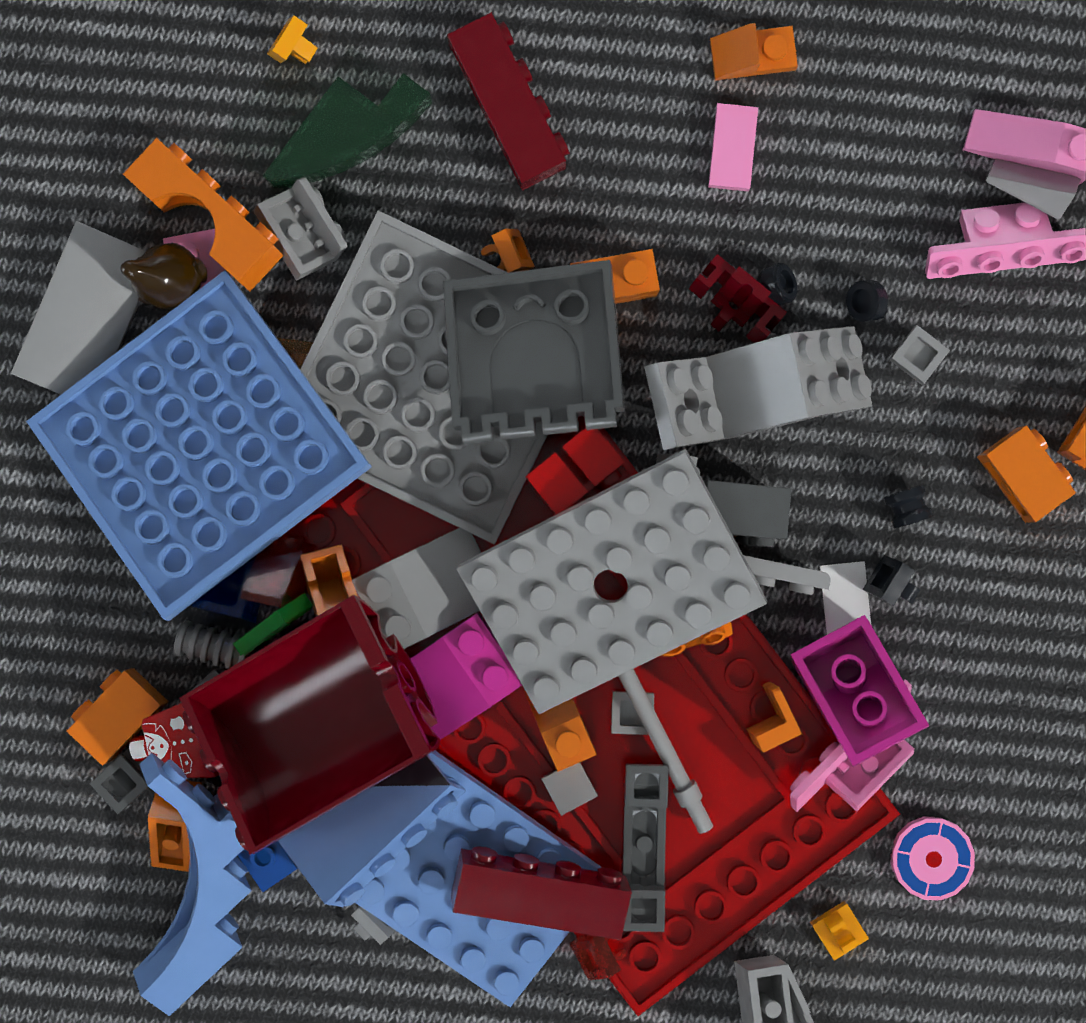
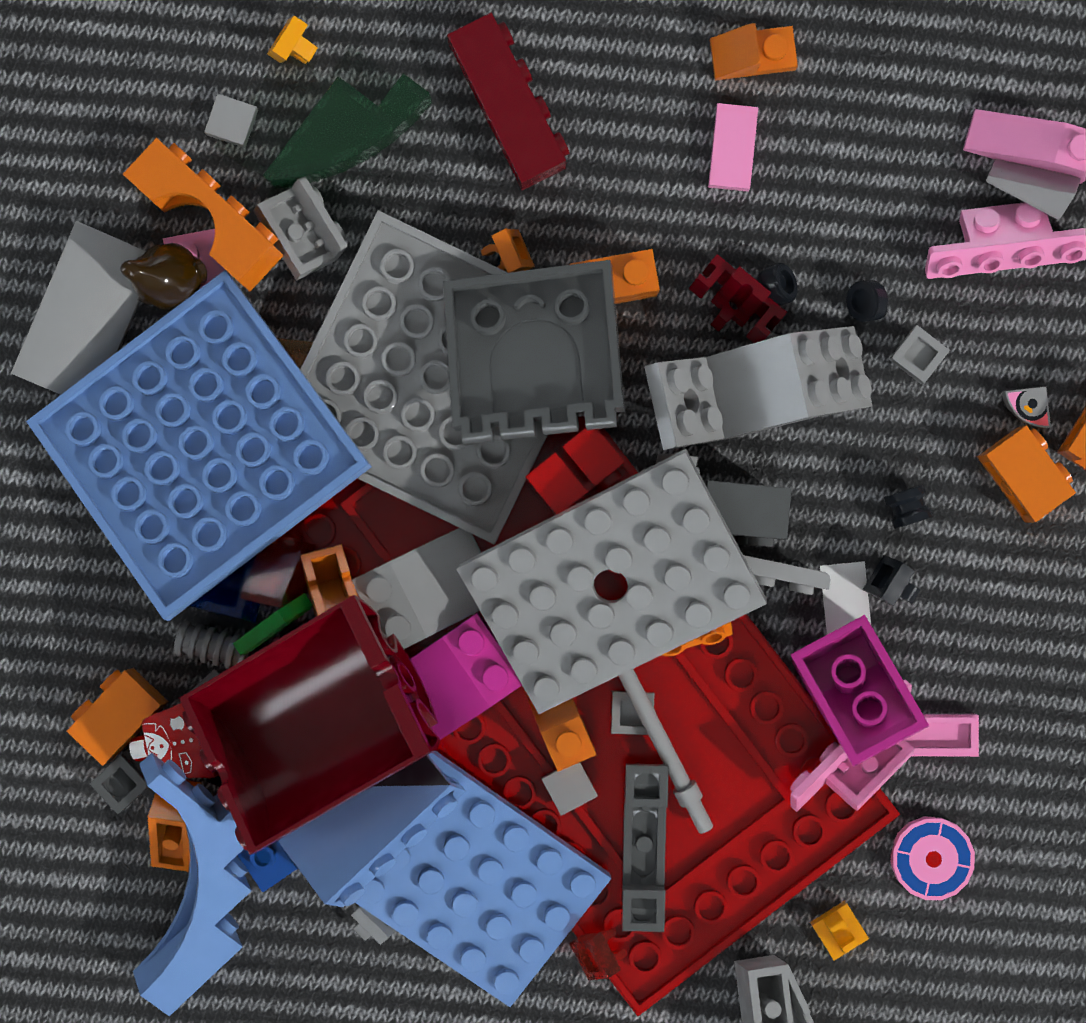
dark red brick [451,846,632,940] -> none
orange panel [747,681,802,753] -> none
none -> light grey tile [204,93,258,148]
none -> bright pink tile [905,714,979,757]
none -> light grey tile [1002,387,1051,429]

